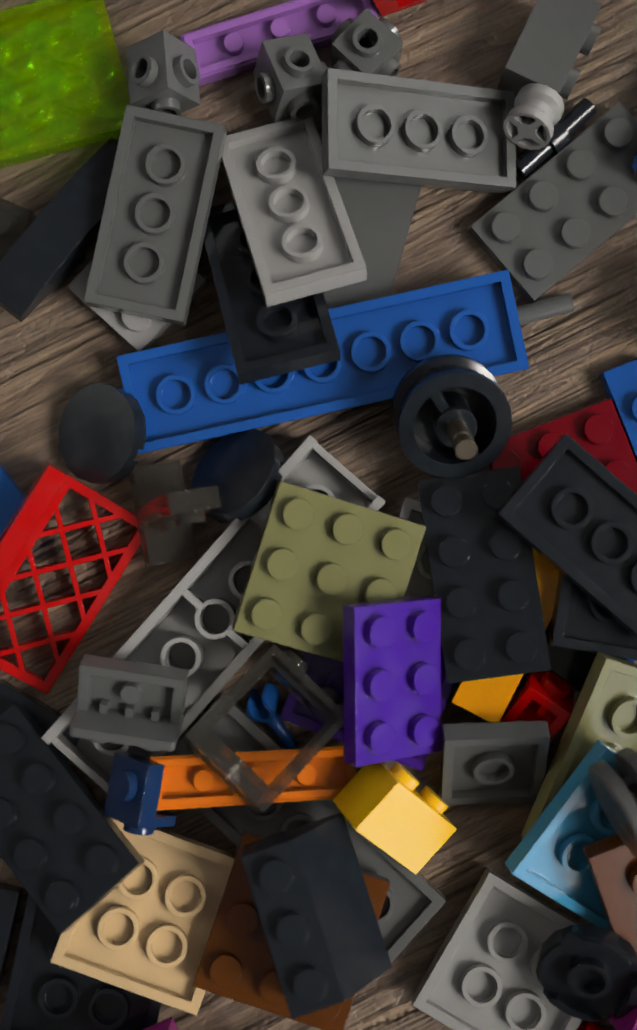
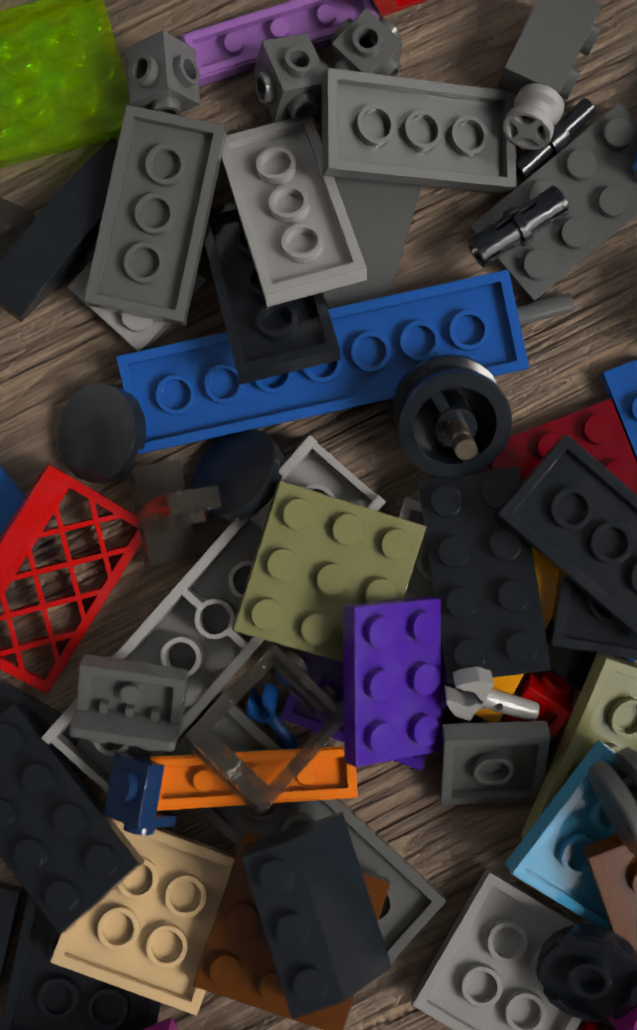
yellow brick [332,762,457,875] -> none
none -> light grey bar [444,667,539,721]
none -> black pin [467,185,569,267]

